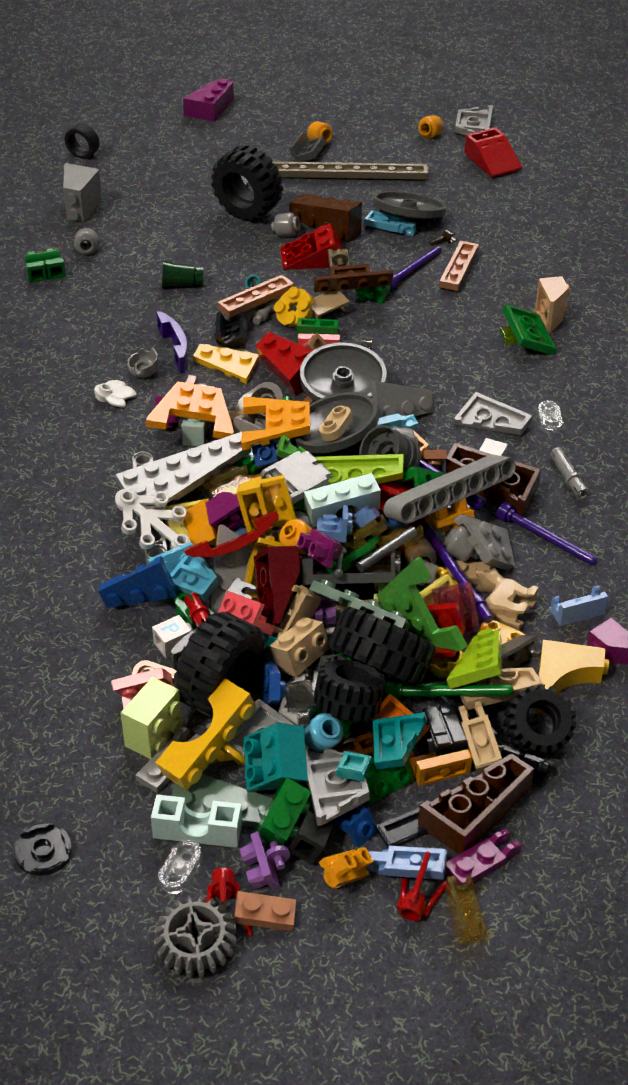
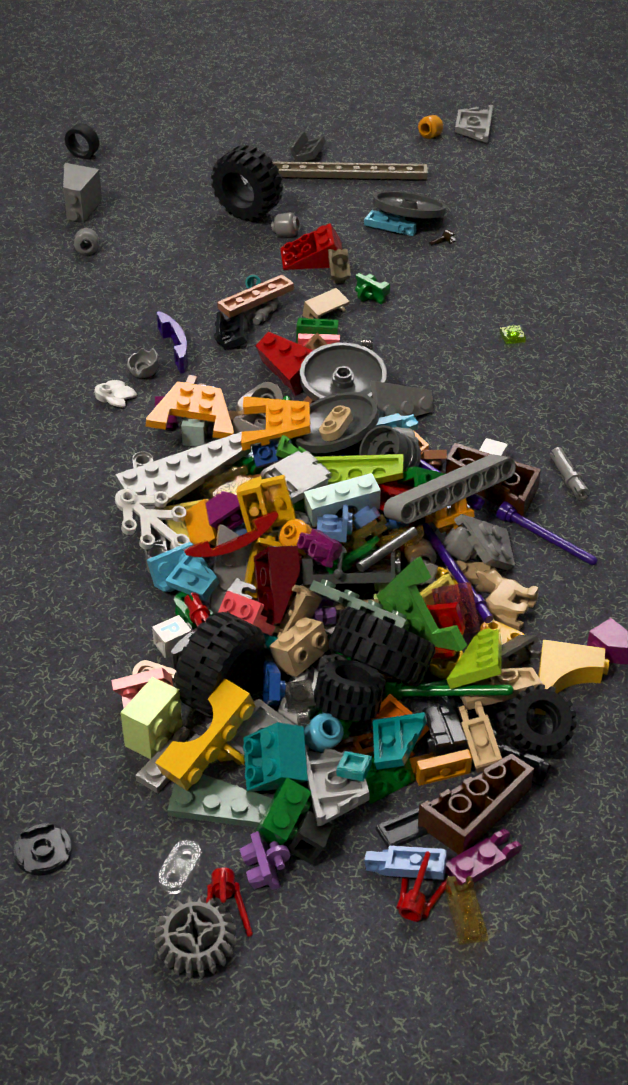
green hips [24,248,66,283] -> none
blue wing [98,556,178,608] -> none
light aqua arch [151,795,242,848] -> none
dark green plant [162,260,204,288] -> none
magenta wedge [183,78,234,122] -> none
yellow wing [193,344,259,384] -> none
nougat plate [233,891,296,931] -> none
yellow plate [274,287,314,328] -> none
reddish brown wedge [289,193,362,243] -> none
light orange head [307,121,333,145] -> none
reddish brown bracket [313,264,394,293] -> none
light orange hips [319,847,373,888] -> none
blue bracket [329,806,377,847] -> none
dark purple piece [390,246,442,292] -> none
nougat plate [439,241,479,291] -> none
light grey wing [453,392,532,435] -> none
red slope [464,127,522,178] -> none
green tile [502,305,557,355] -> none
light nougat slope [535,277,570,334] -> none
clear plate [537,400,563,434] -> none
light blue hinge [549,585,608,626] -> none

